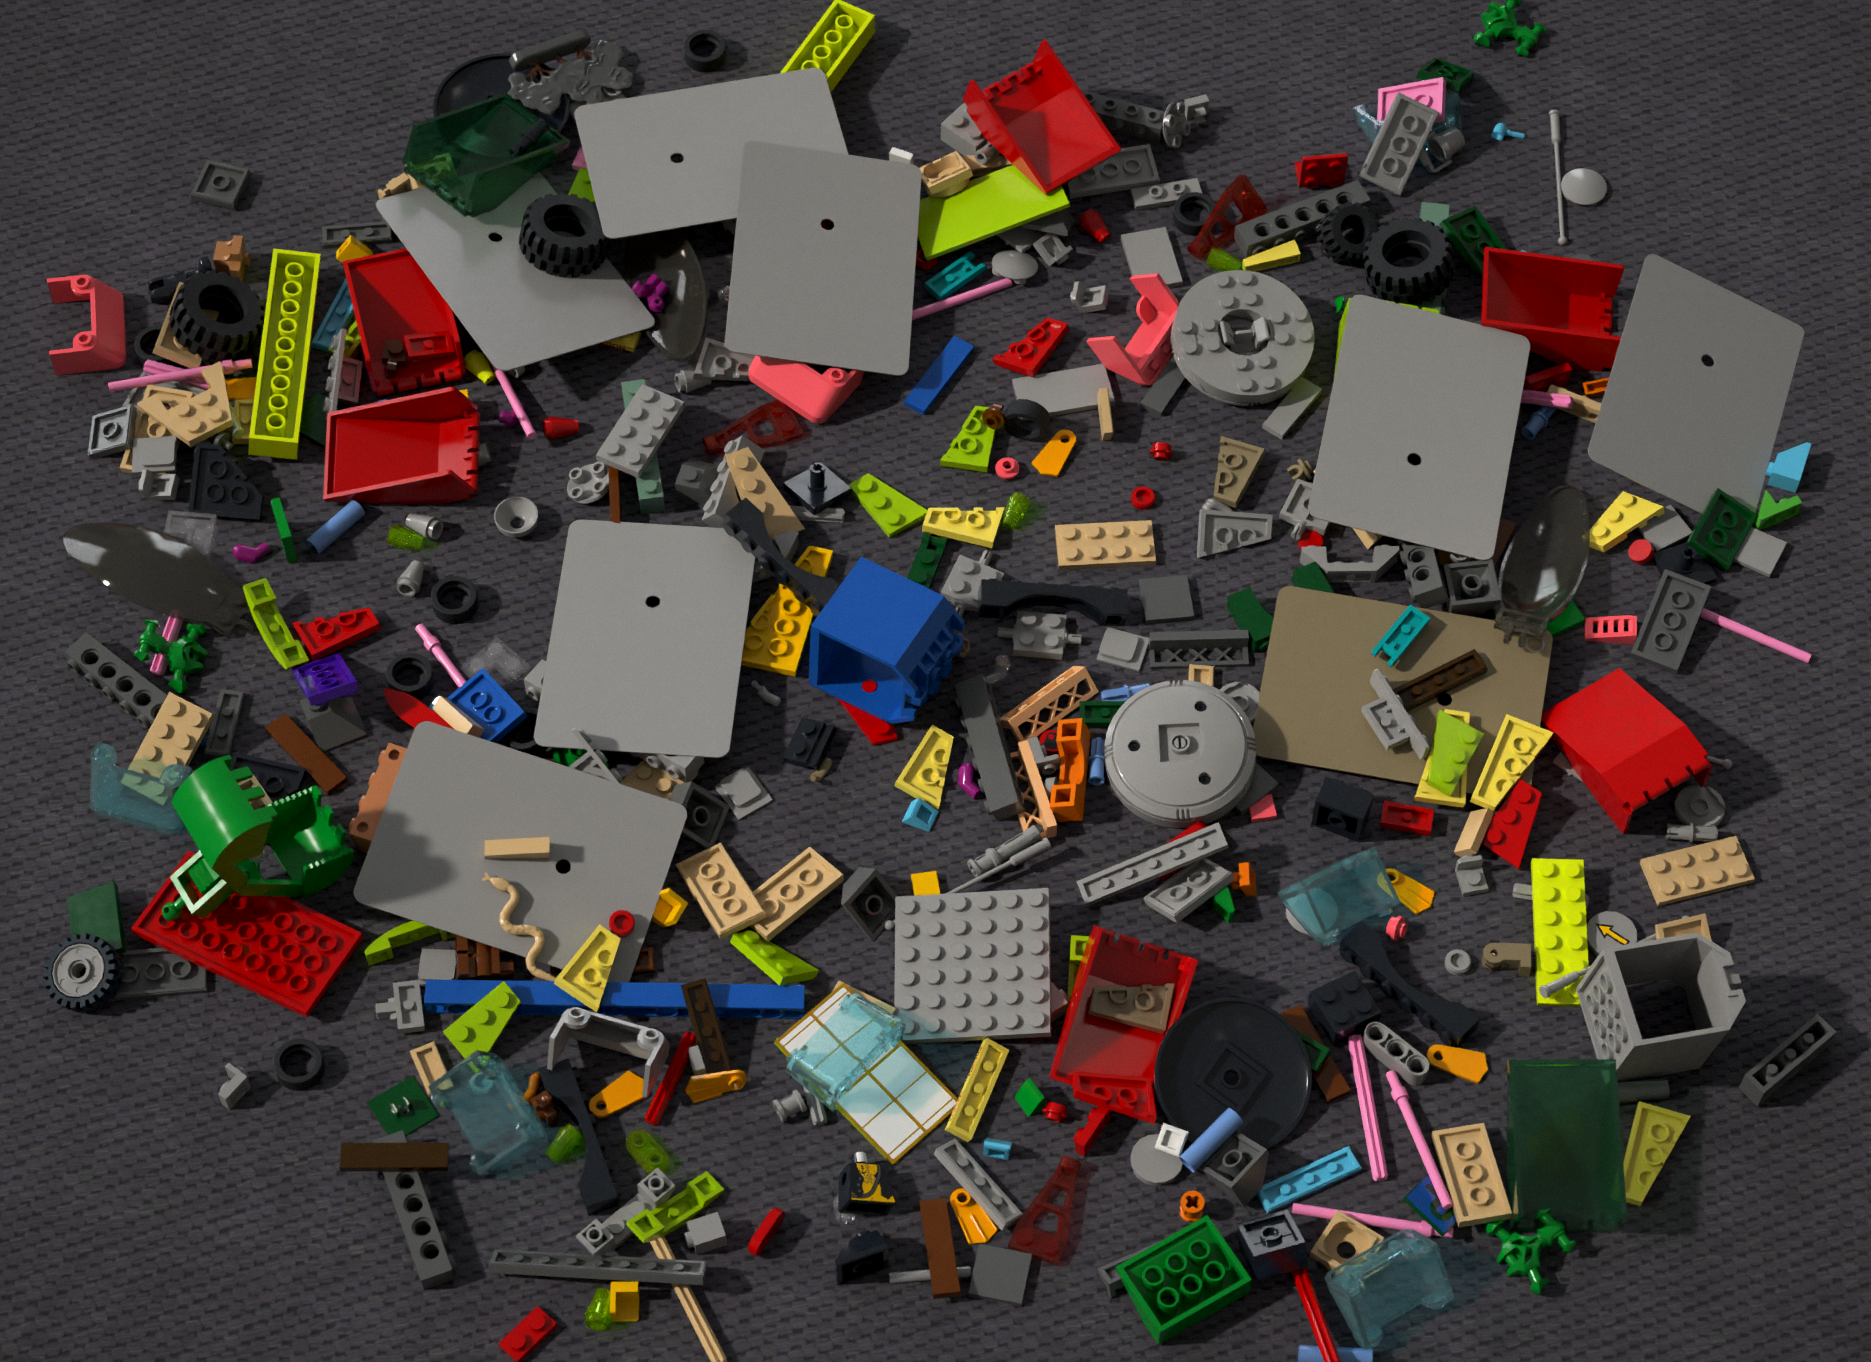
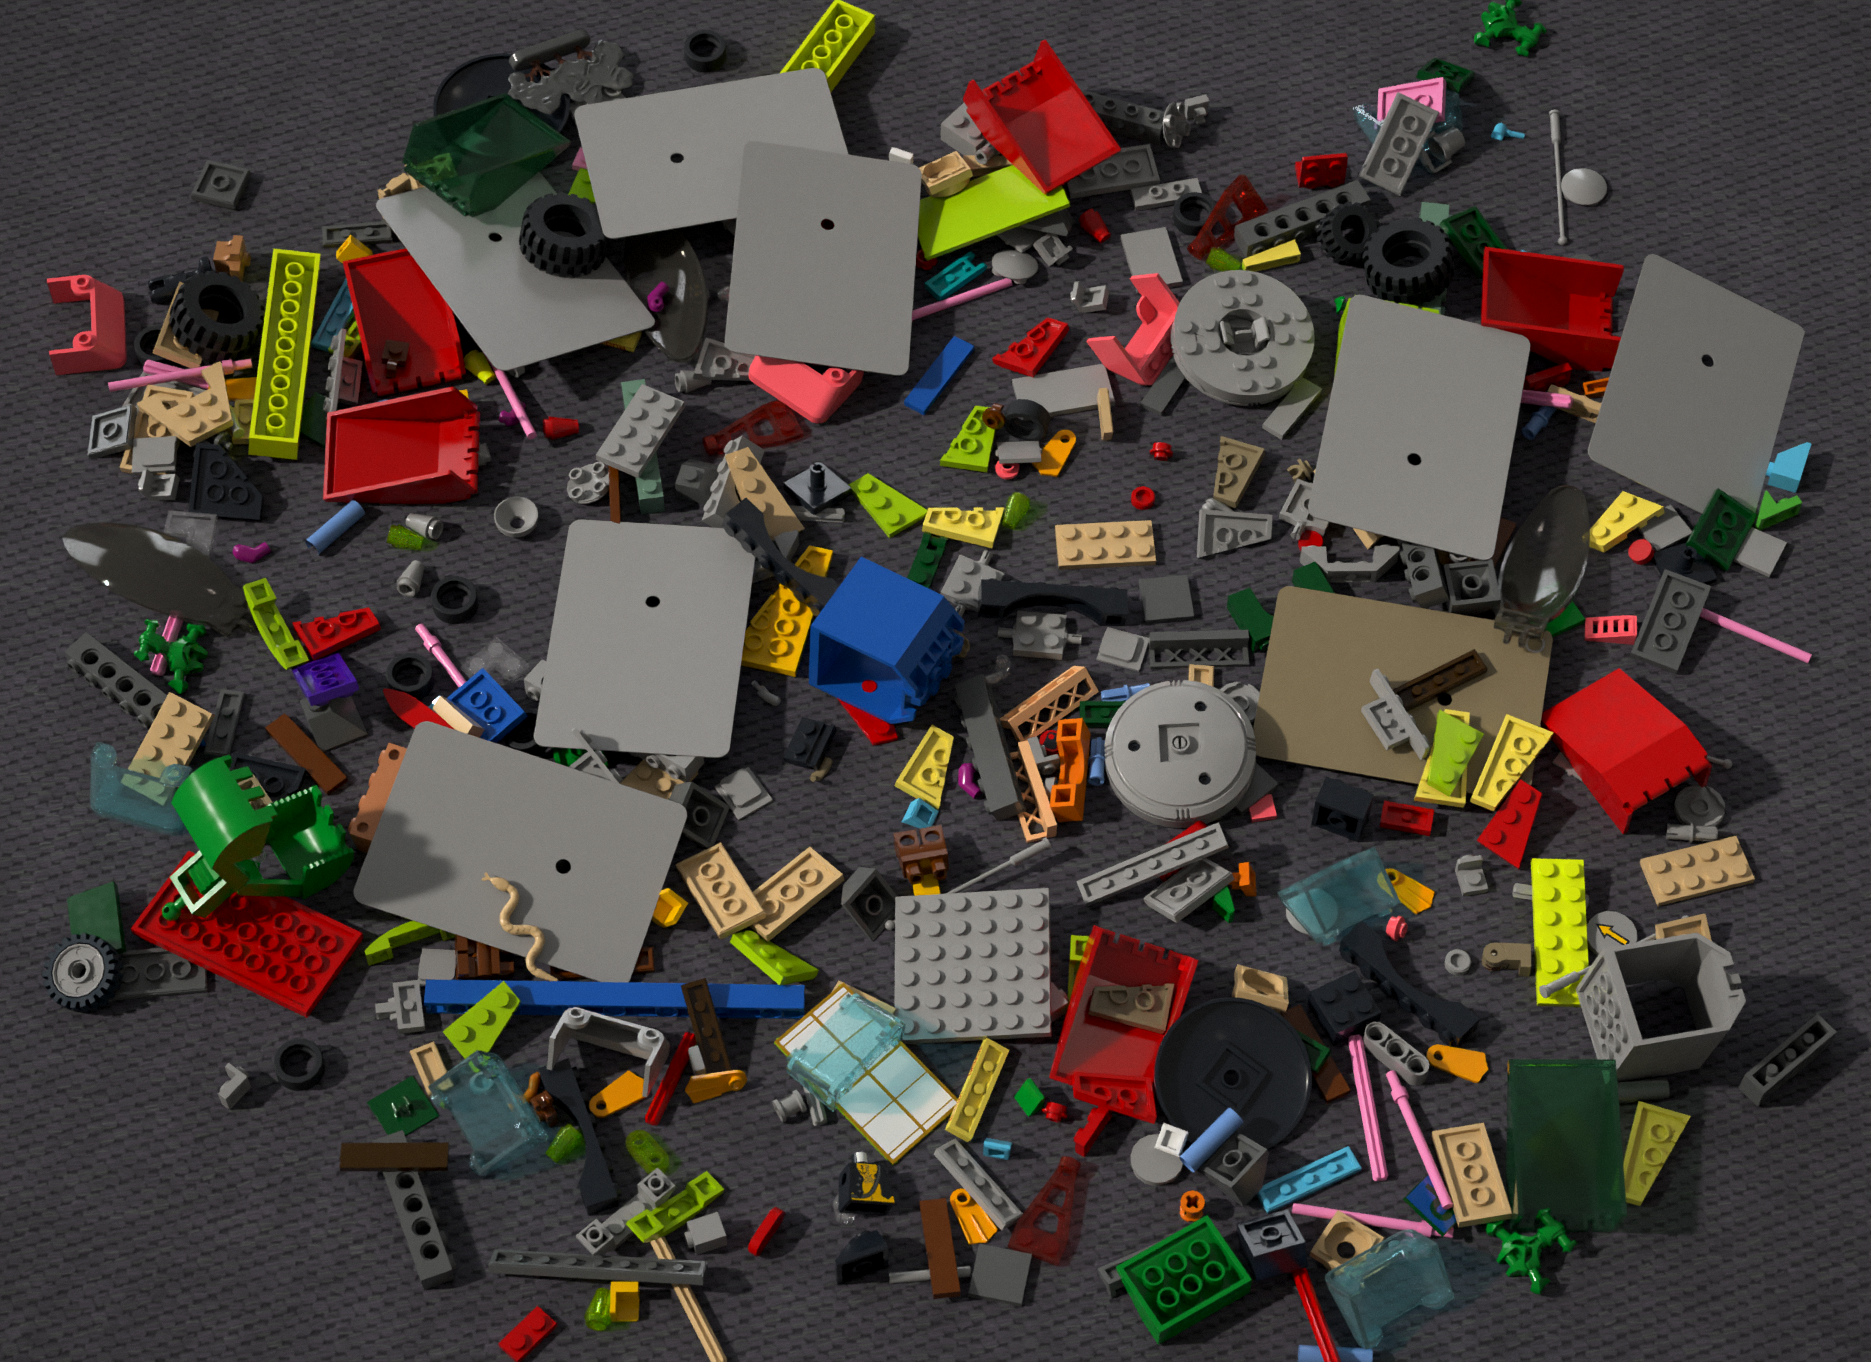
green tile [270,497,298,564] -> none
red plate [402,331,454,361] -> none
tan piece [484,837,550,859] -> none
black pin [508,118,550,160] -> none
light yellow wing [554,924,621,1013] -> none
red tile [609,910,635,937] -> none
magenta arm [632,274,661,298] -> none
light grey pin [967,825,1042,877] -> none
teal hinge [1371,605,1430,668] -> none
tan tile [1454,808,1494,857] -> none
none -> reddish brown hips [893,825,949,885]
none -> light grey piece [996,441,1042,464]
none -> tan piece [1232,964,1289,1013]

